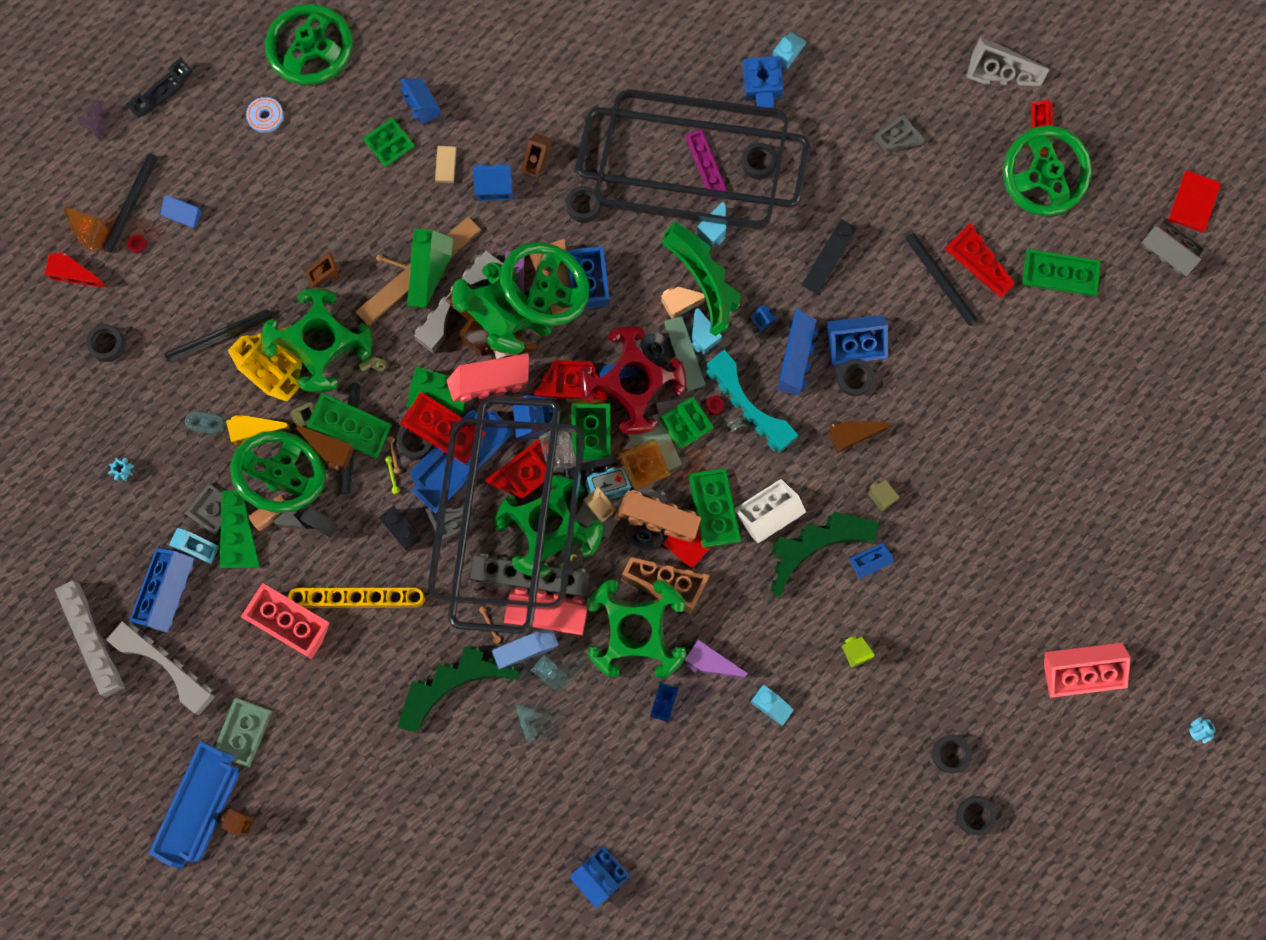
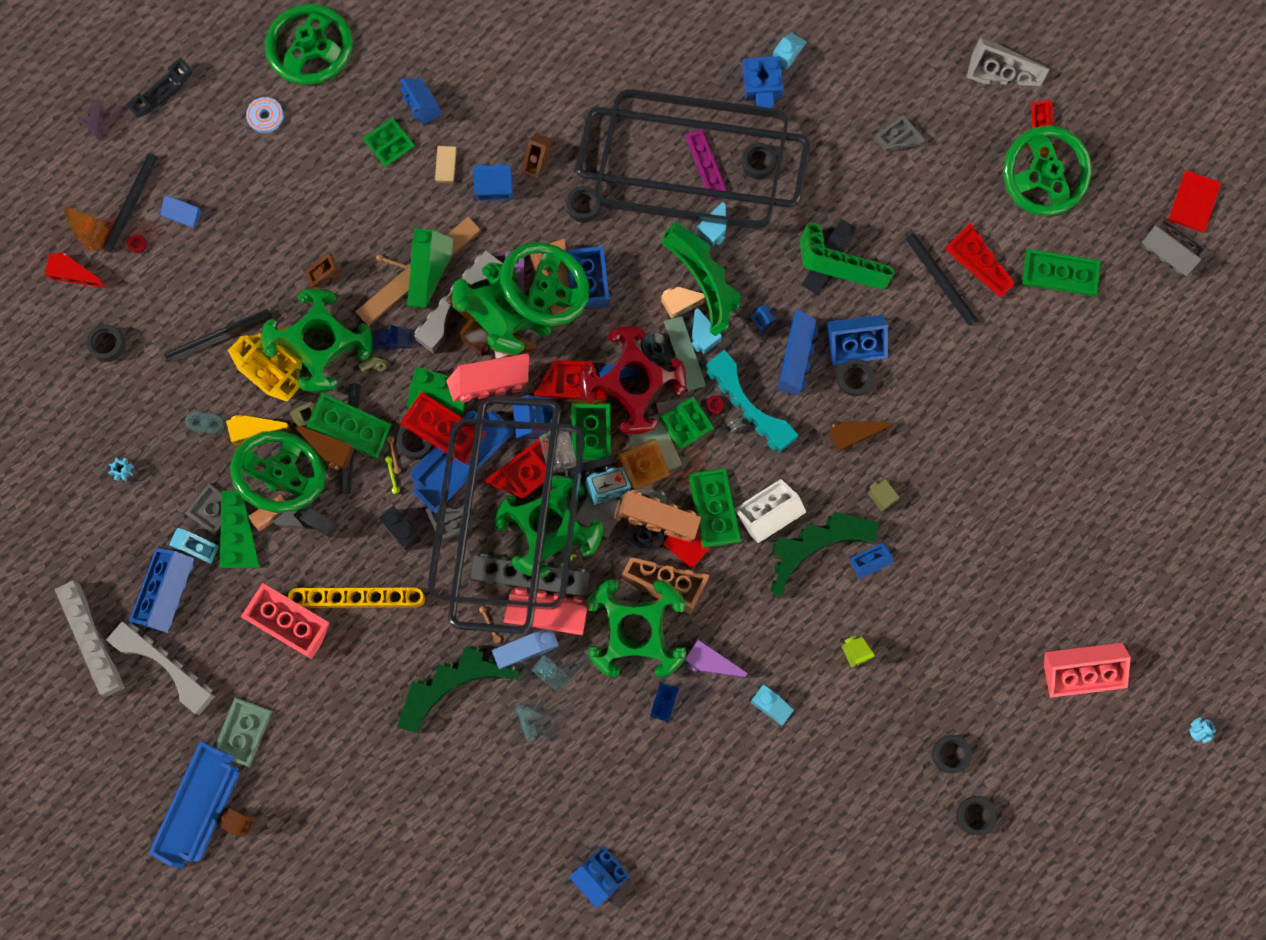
tan tile [584,487,616,523] -> none
none -> clear blue slope [374,325,412,350]
none -> green beam [800,223,895,290]

